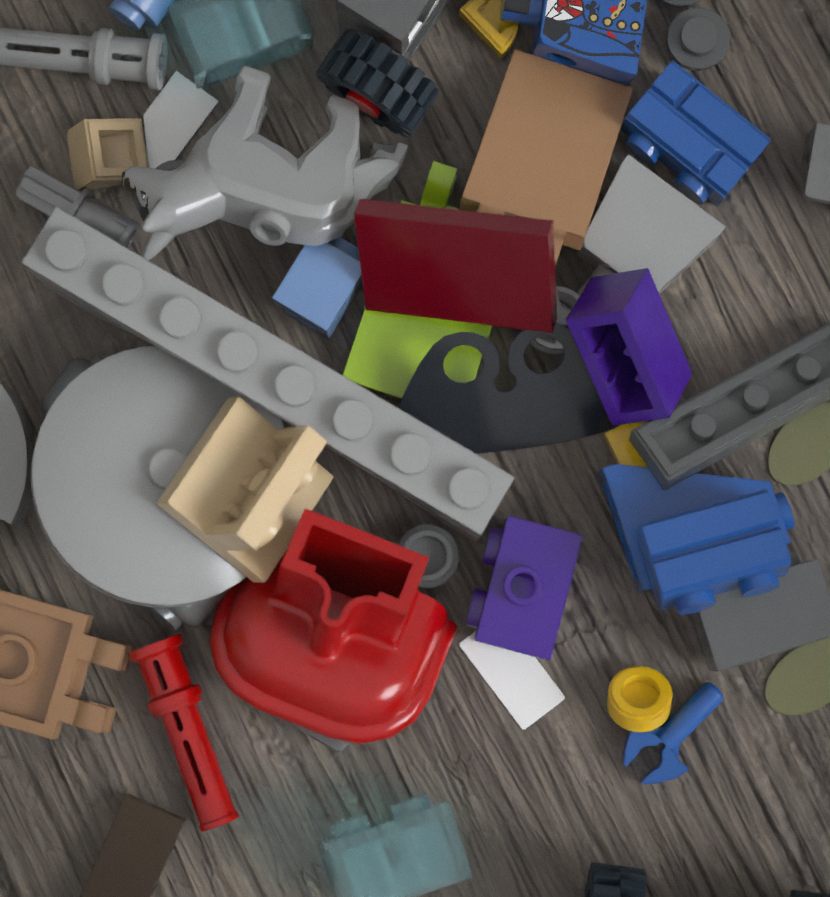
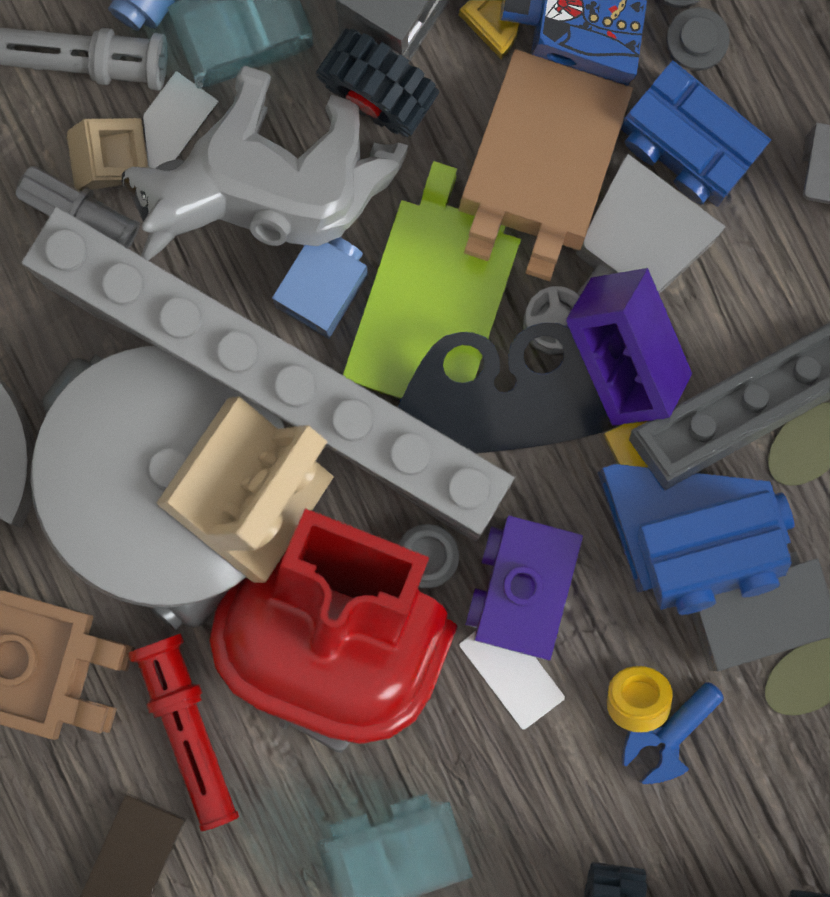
dark red tile [354,199,557,333] -> none

